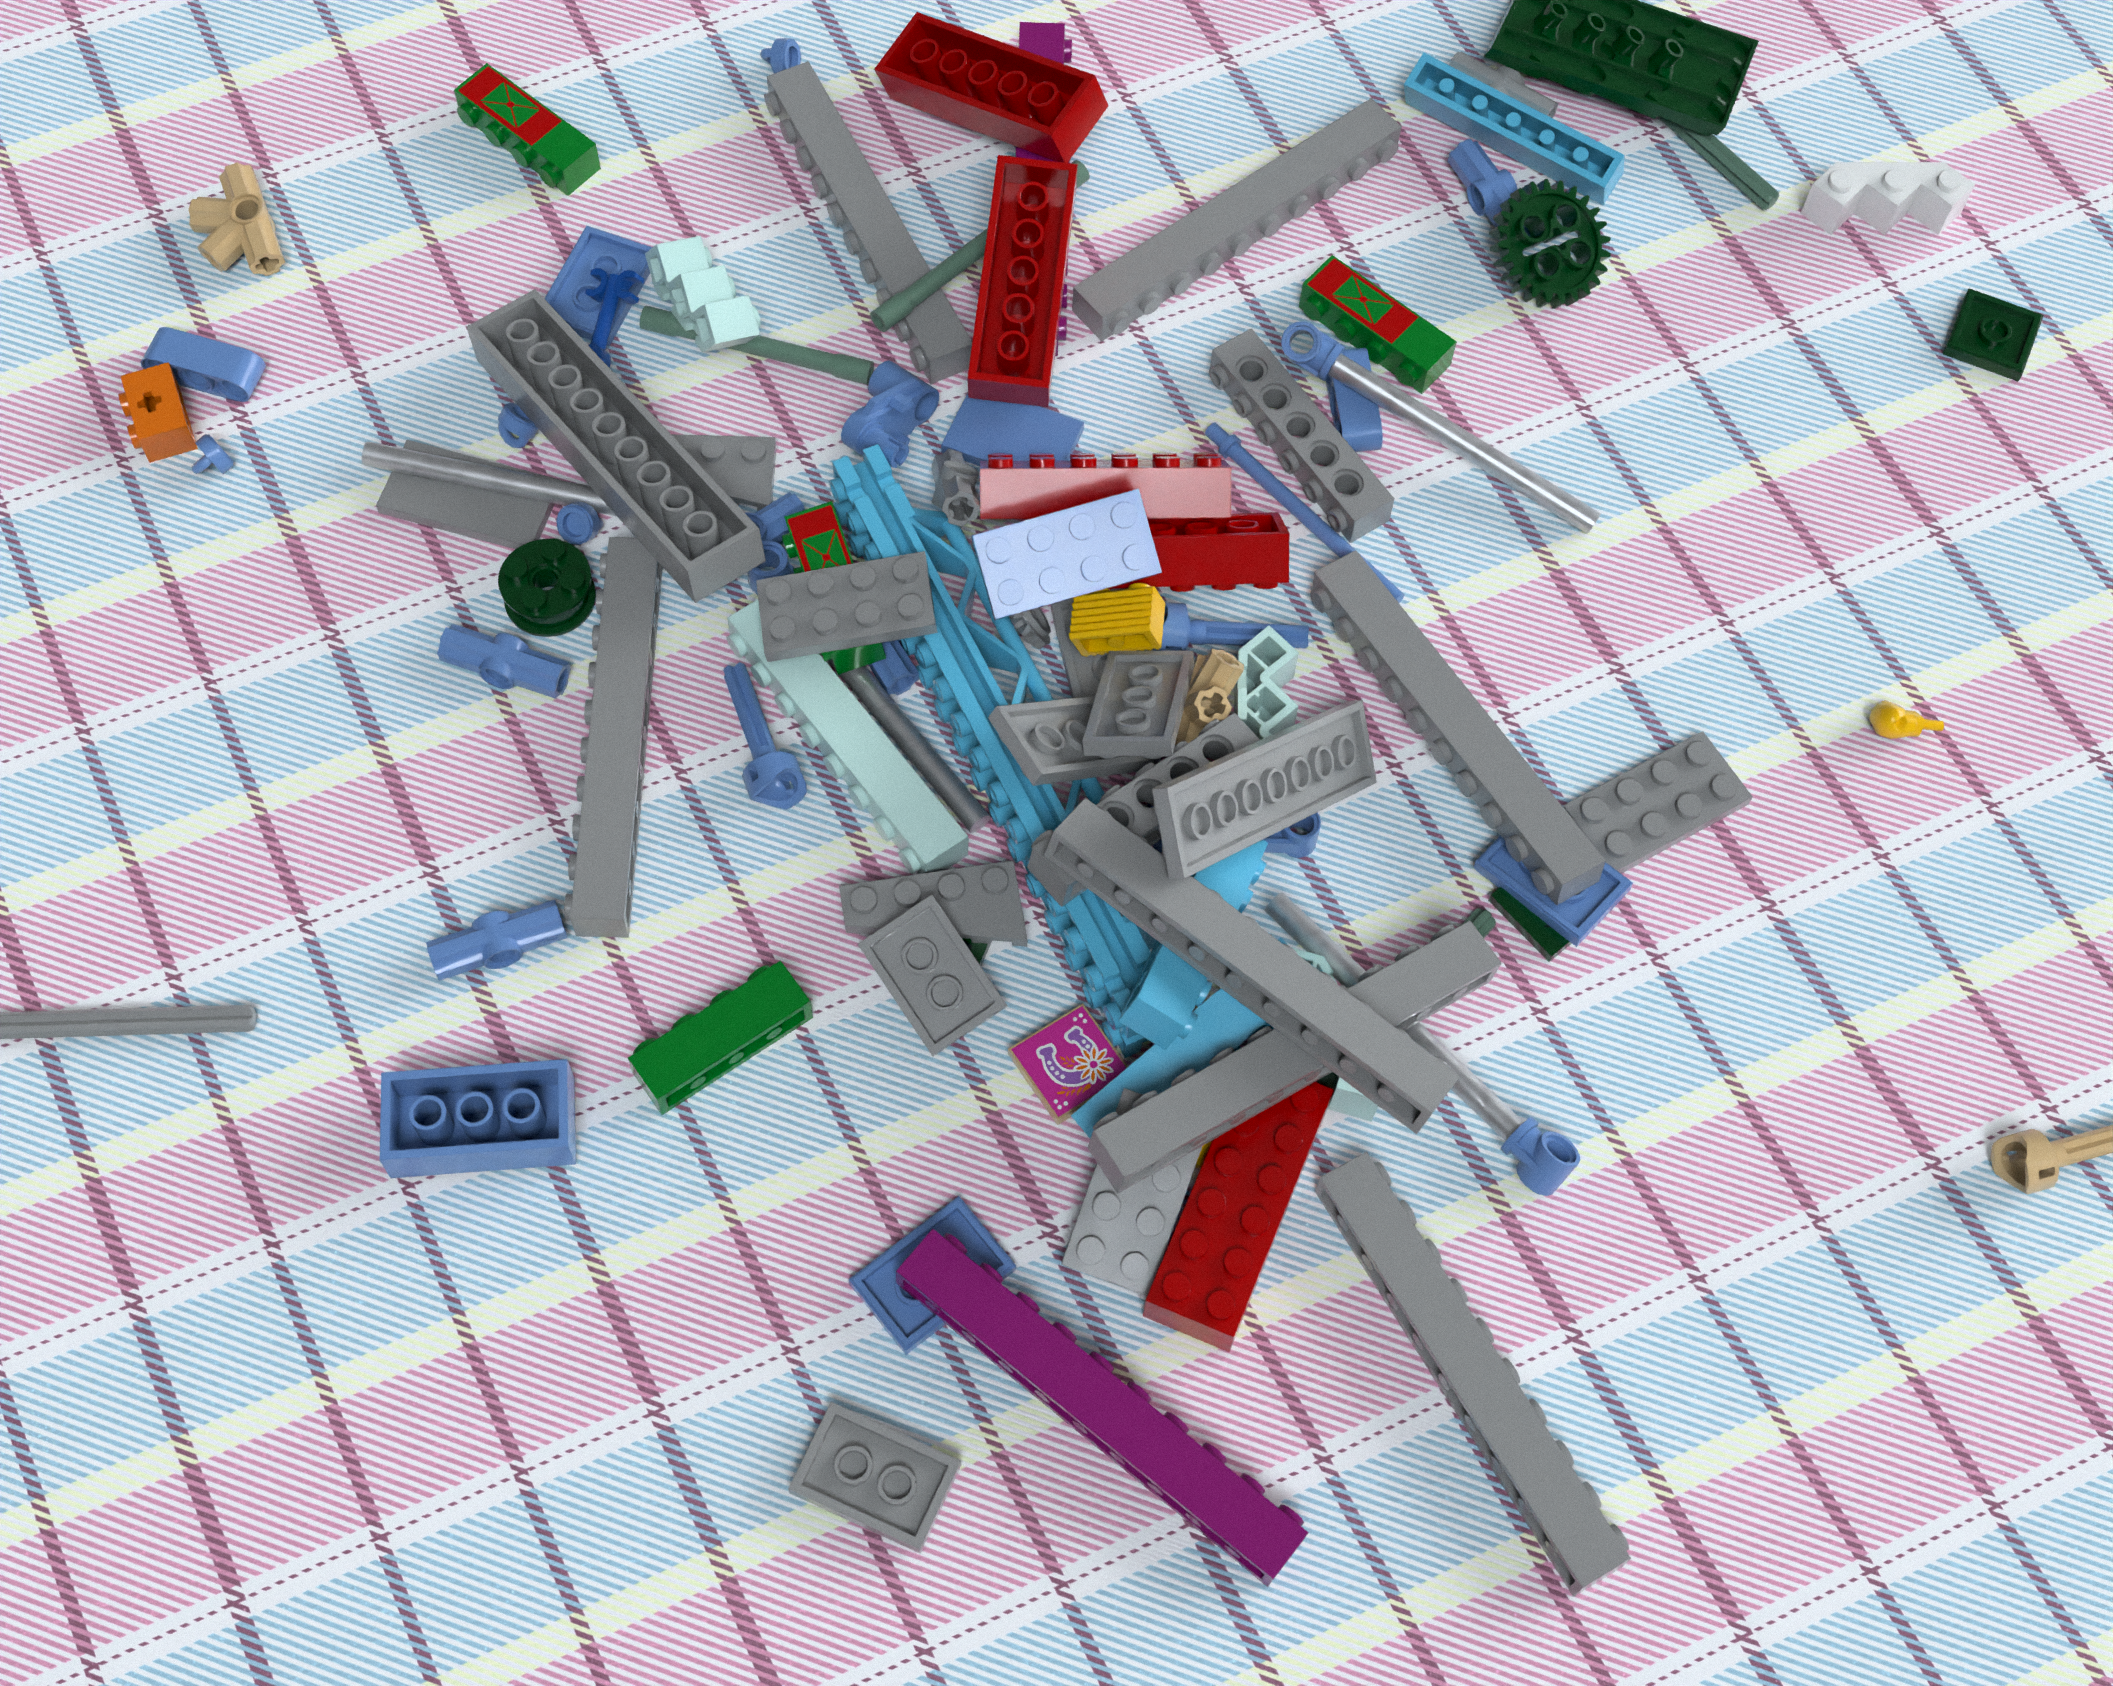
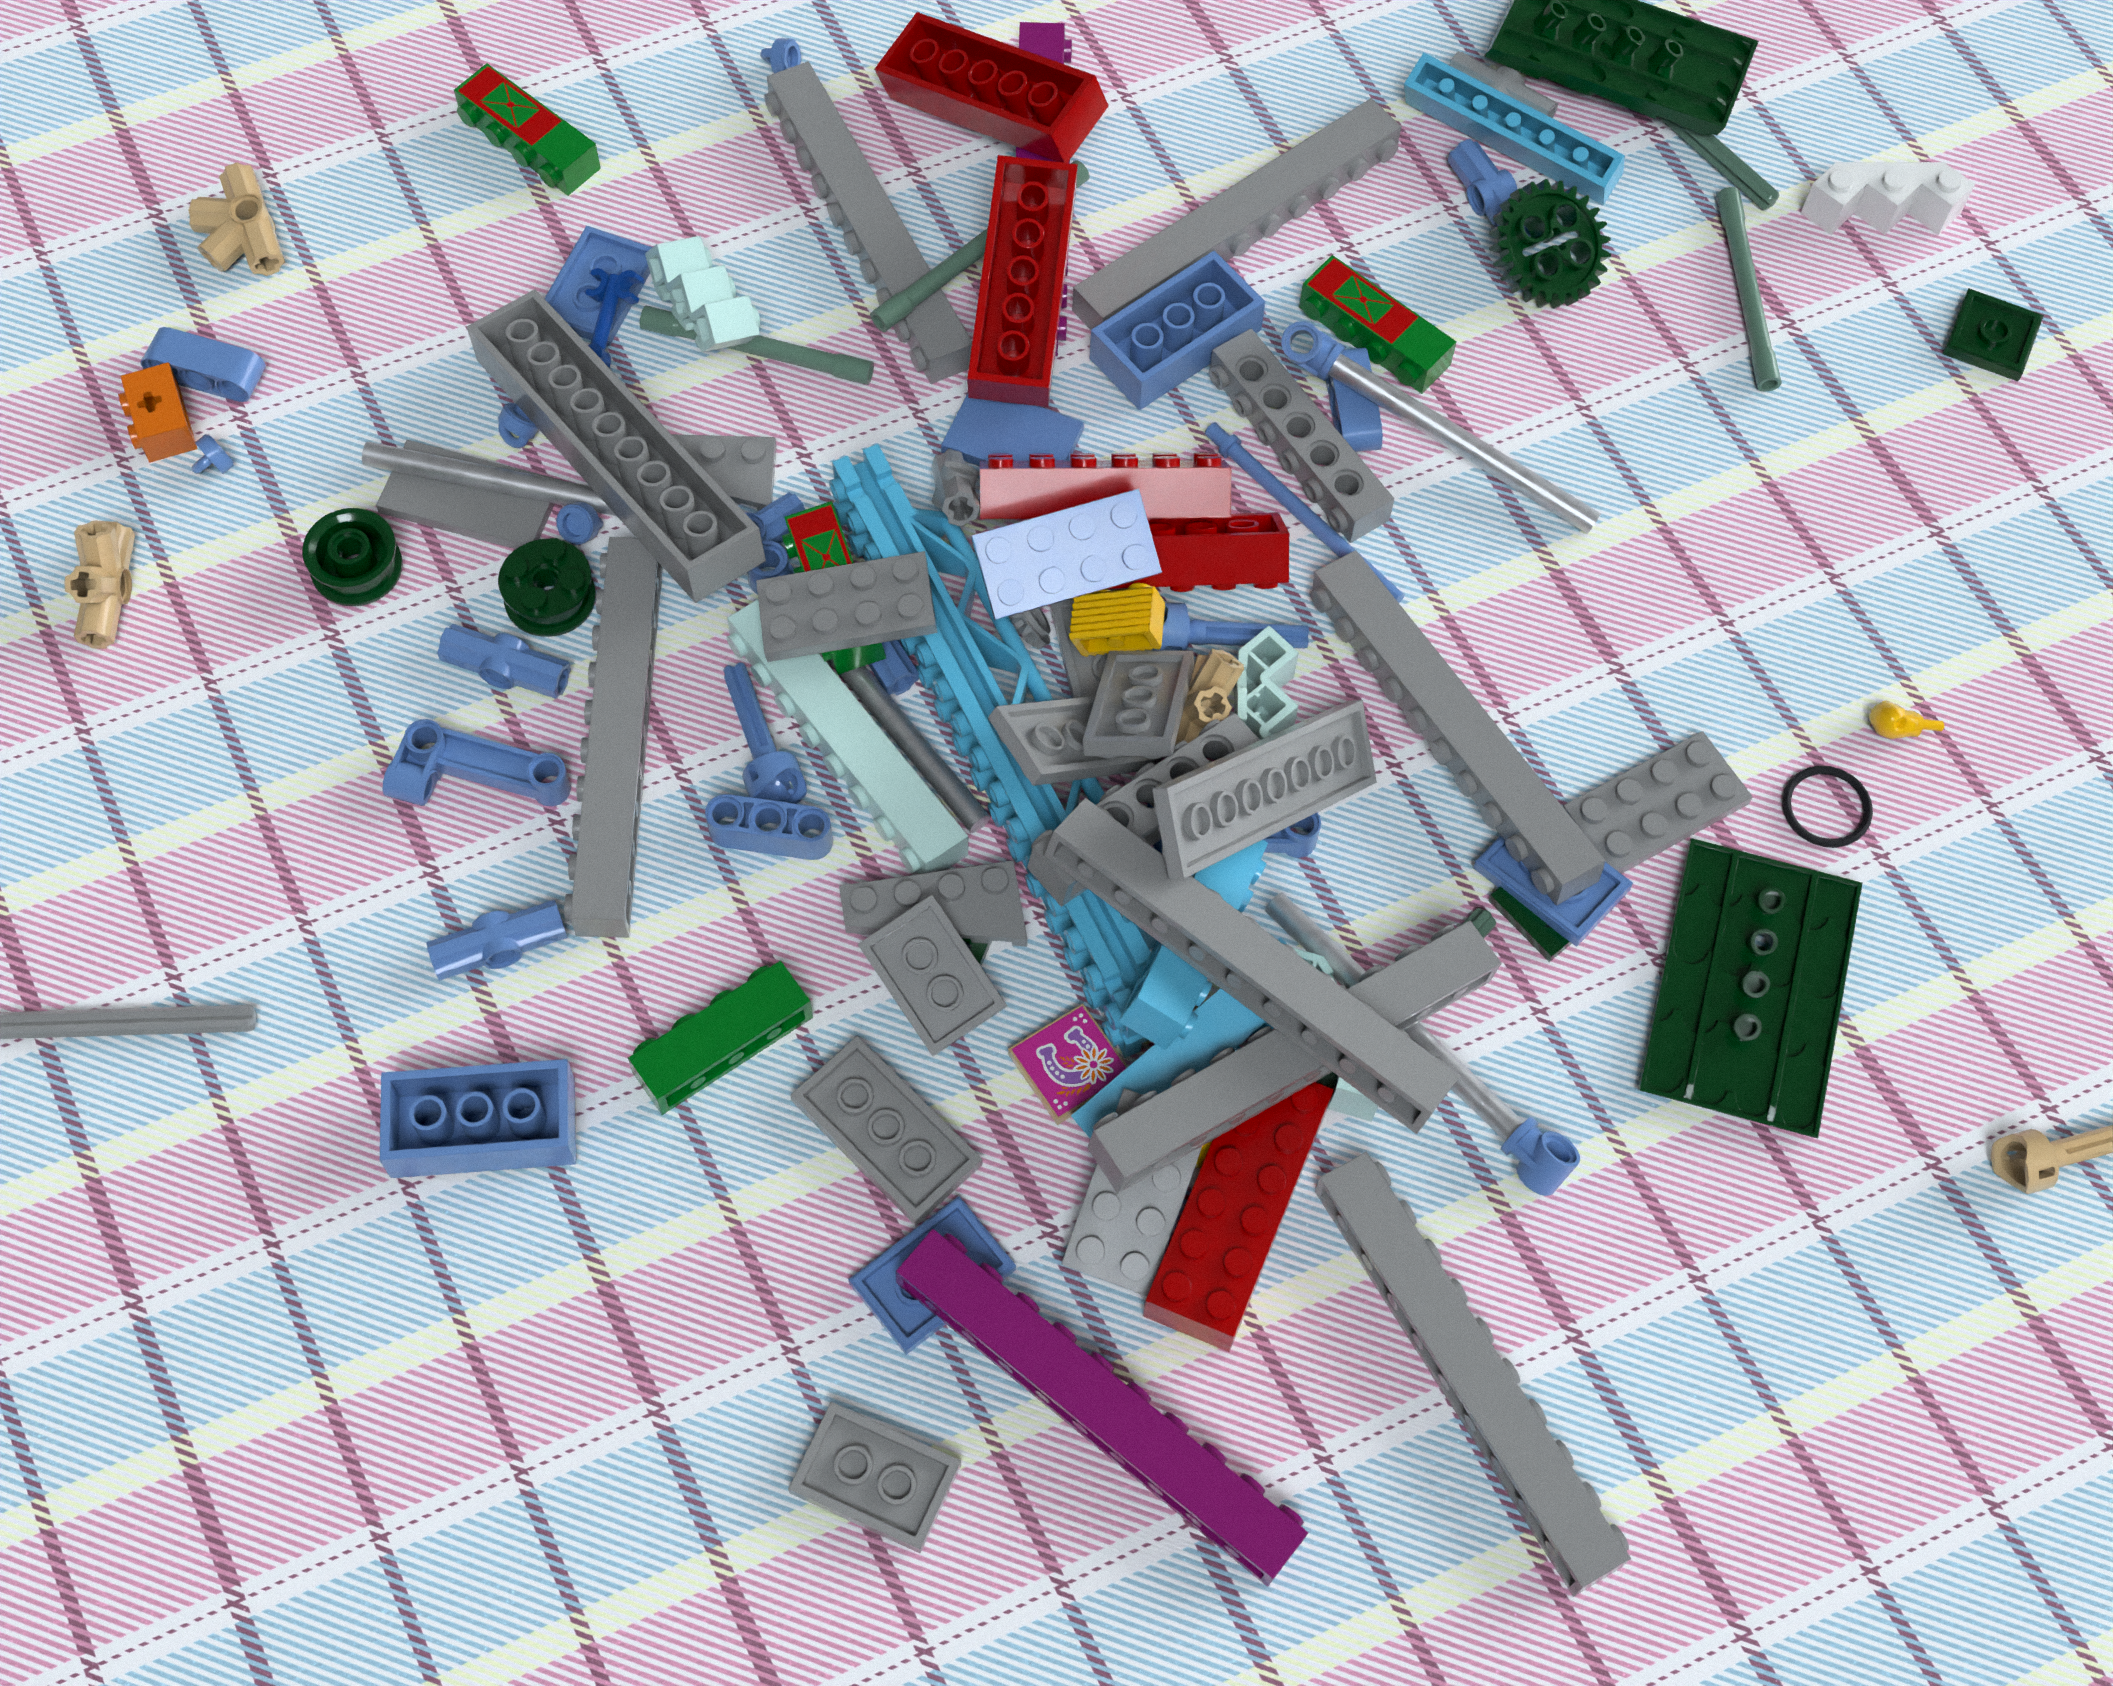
medium blue piece [841,360,939,468] -> none
none -> tan piece [65,520,135,649]
none -> dark green wheel [302,508,403,606]
none -> medium blue piece [382,719,571,807]
none -> medium blue beam [705,794,833,860]
none -> light grey plate [790,1036,983,1226]
none -> medium blue brick [1089,251,1266,411]
none -> dark green piece [1638,838,1863,1139]
none -> sand green piece [1716,187,1782,392]
none -> black tyre [1782,766,1873,848]

